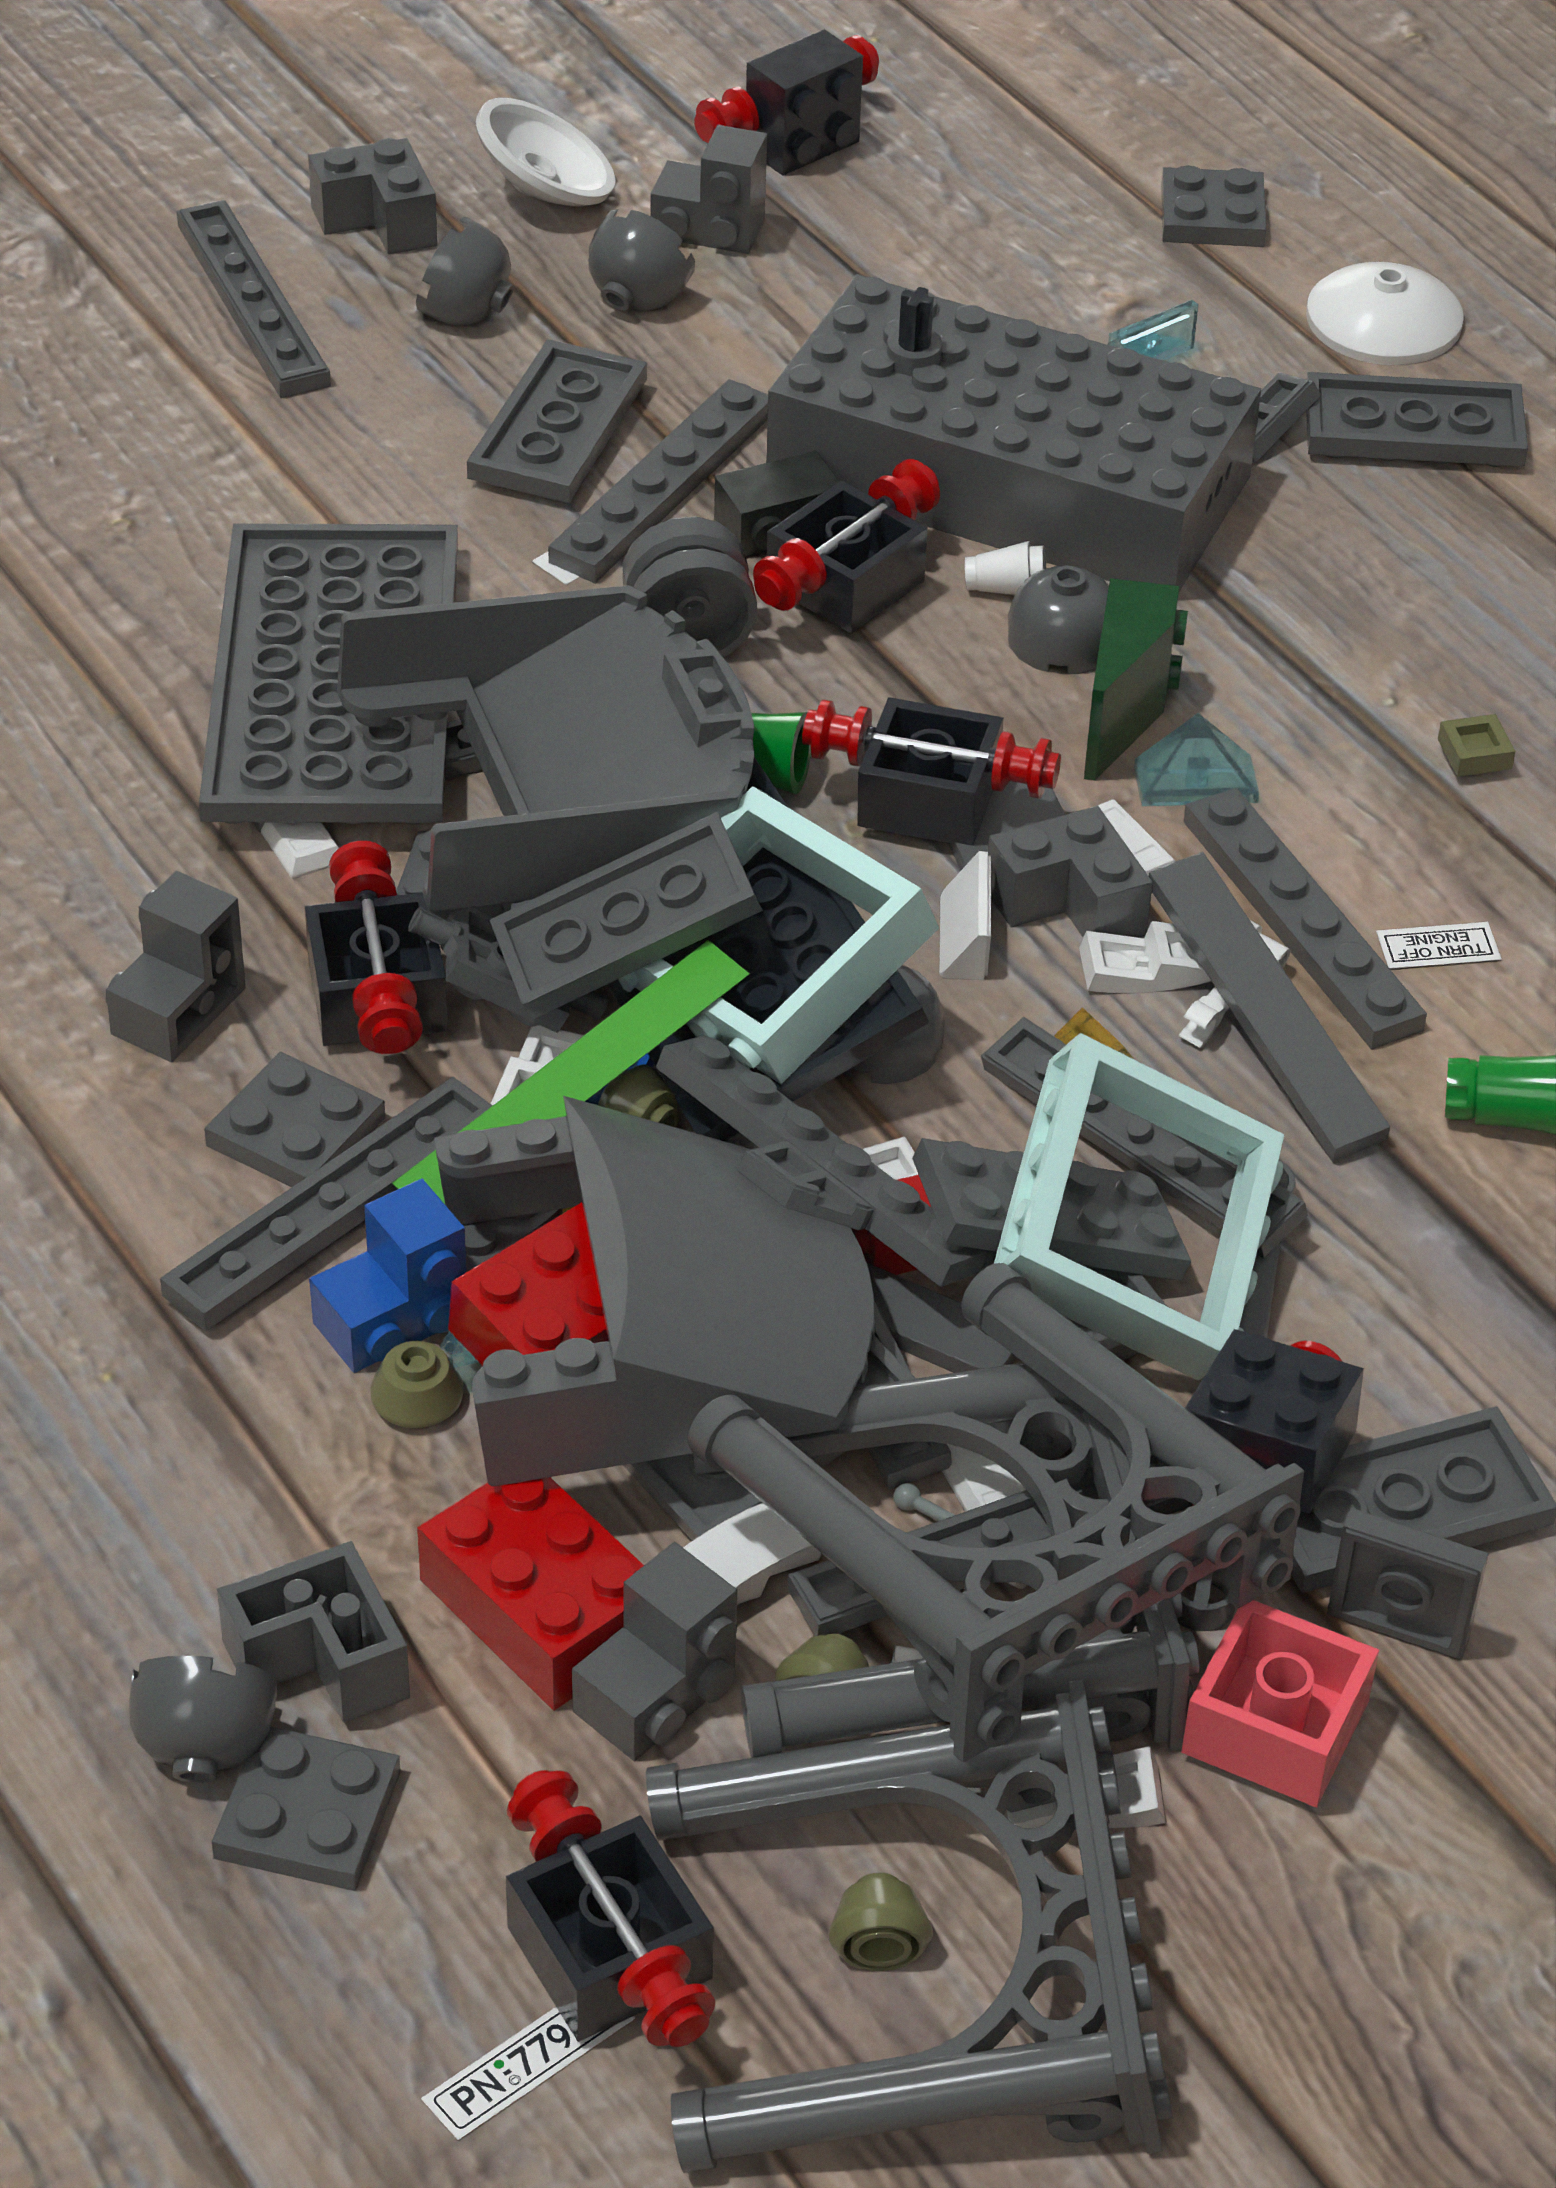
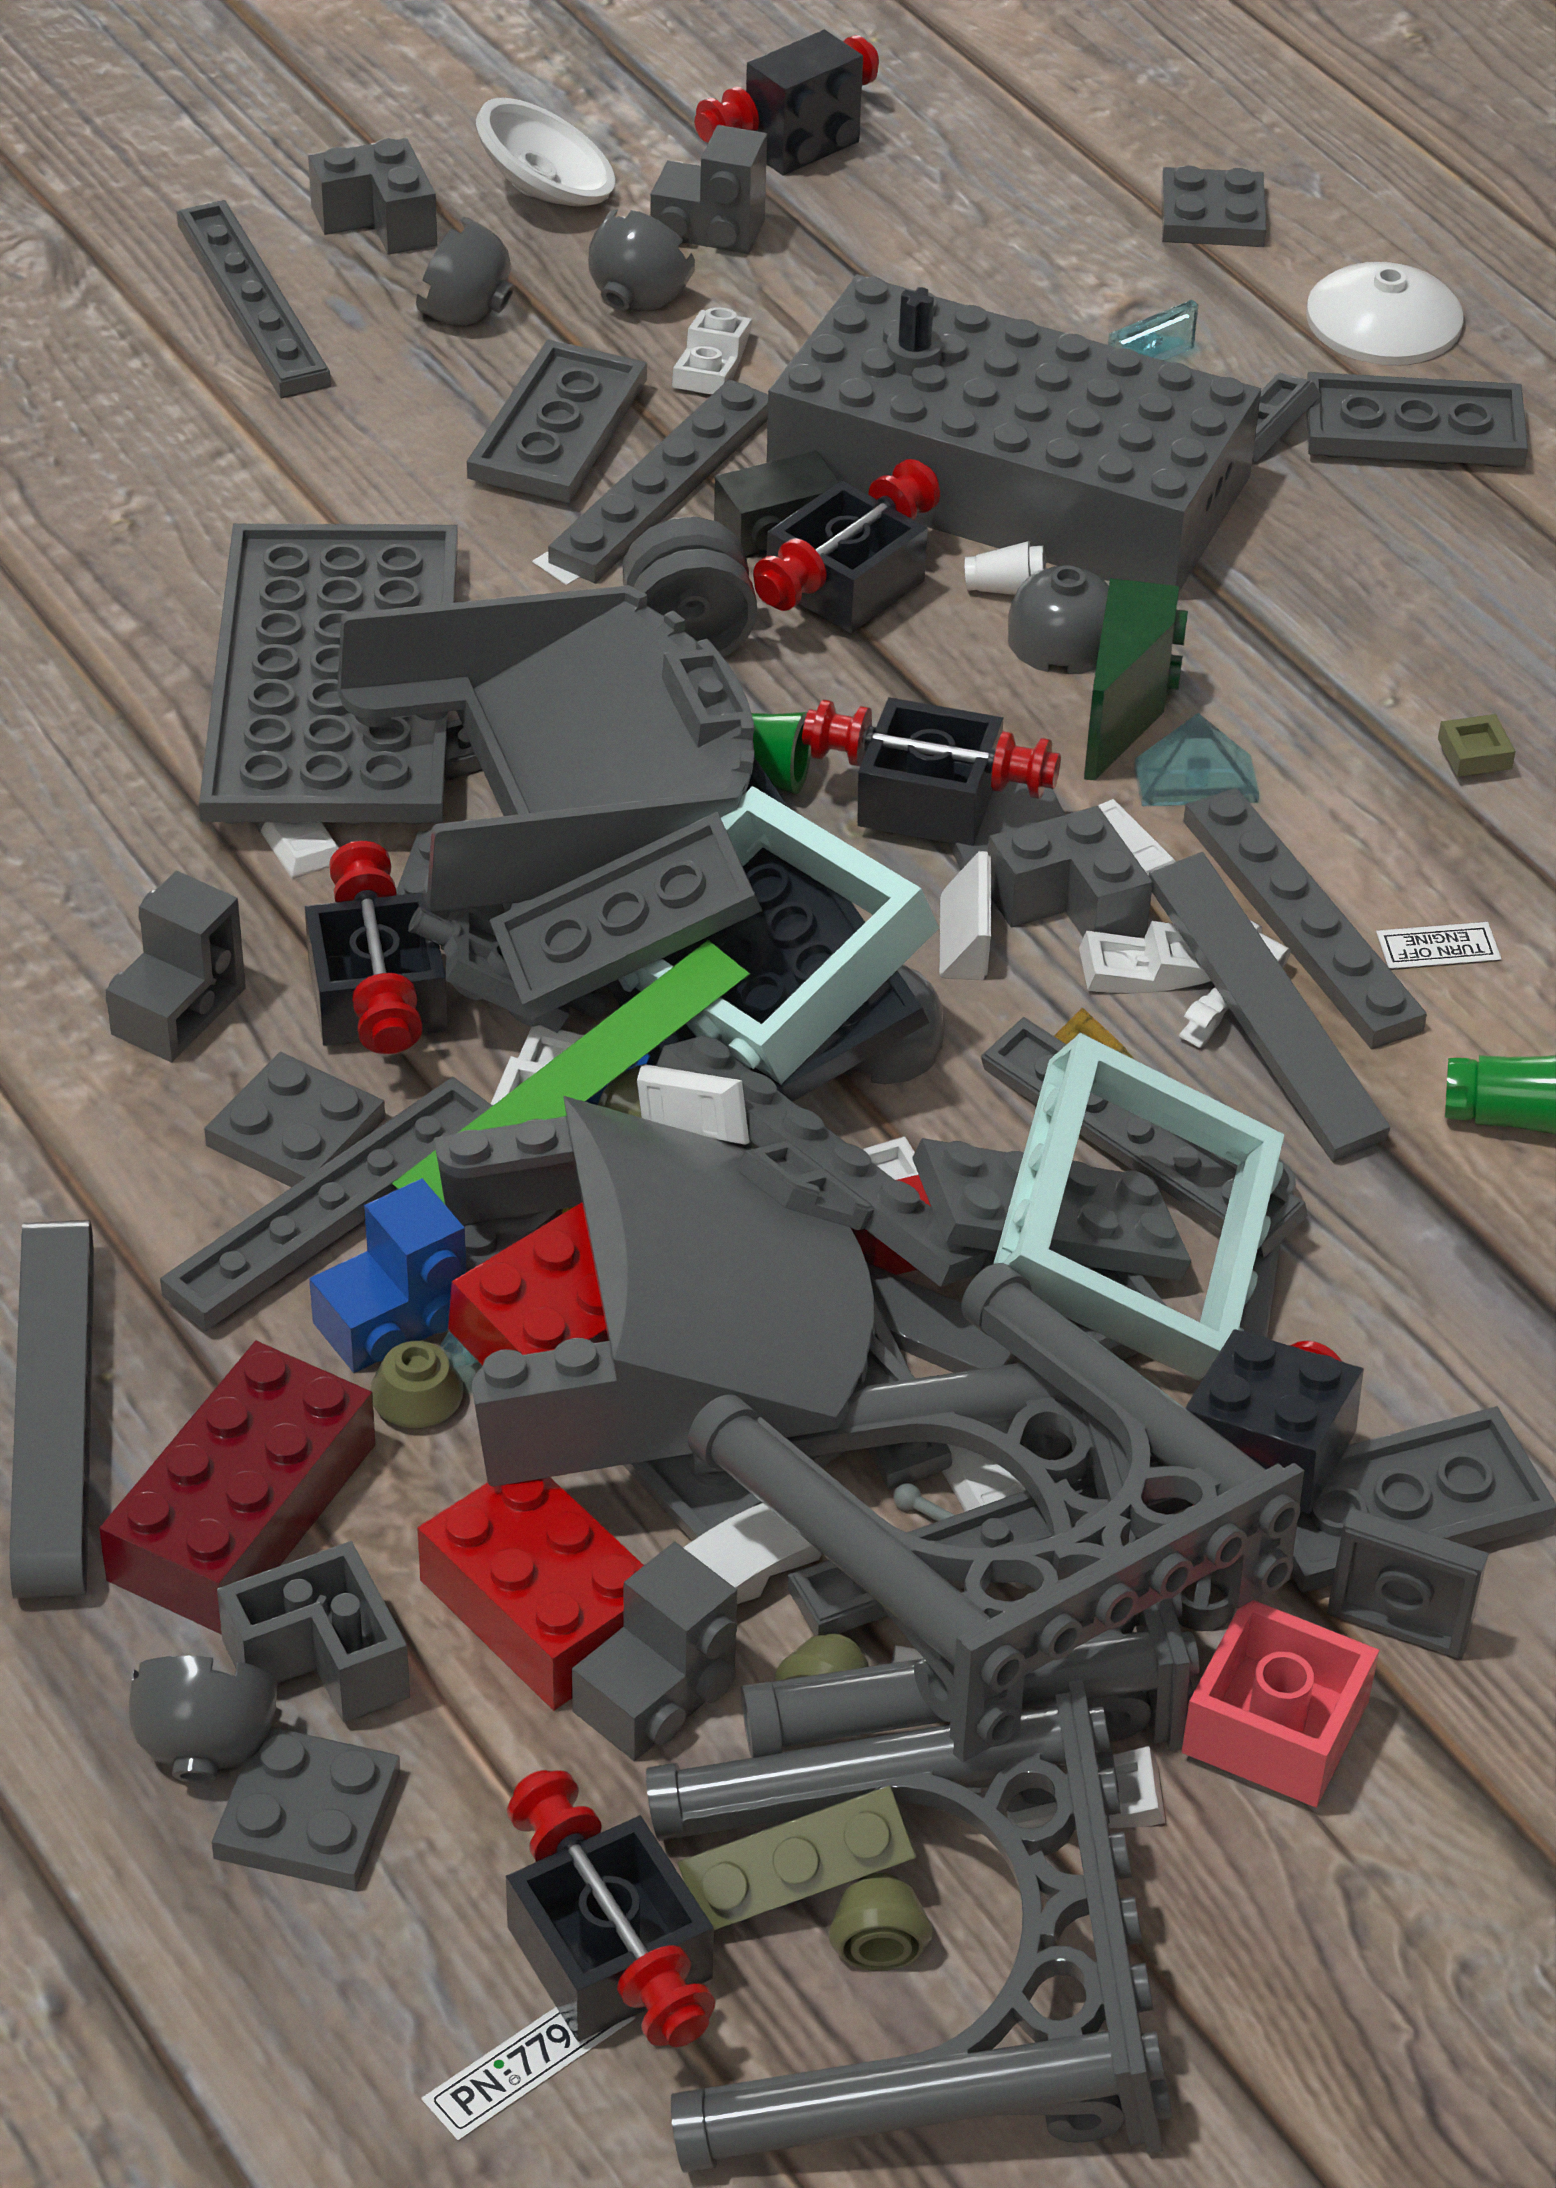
none -> dark grey beam [9,1219,94,1599]
none -> dark red brick [99,1340,376,1635]
none -> white tile [637,1064,749,1145]
none -> white slope [672,307,752,394]
none -> olive plate [677,1785,917,1930]

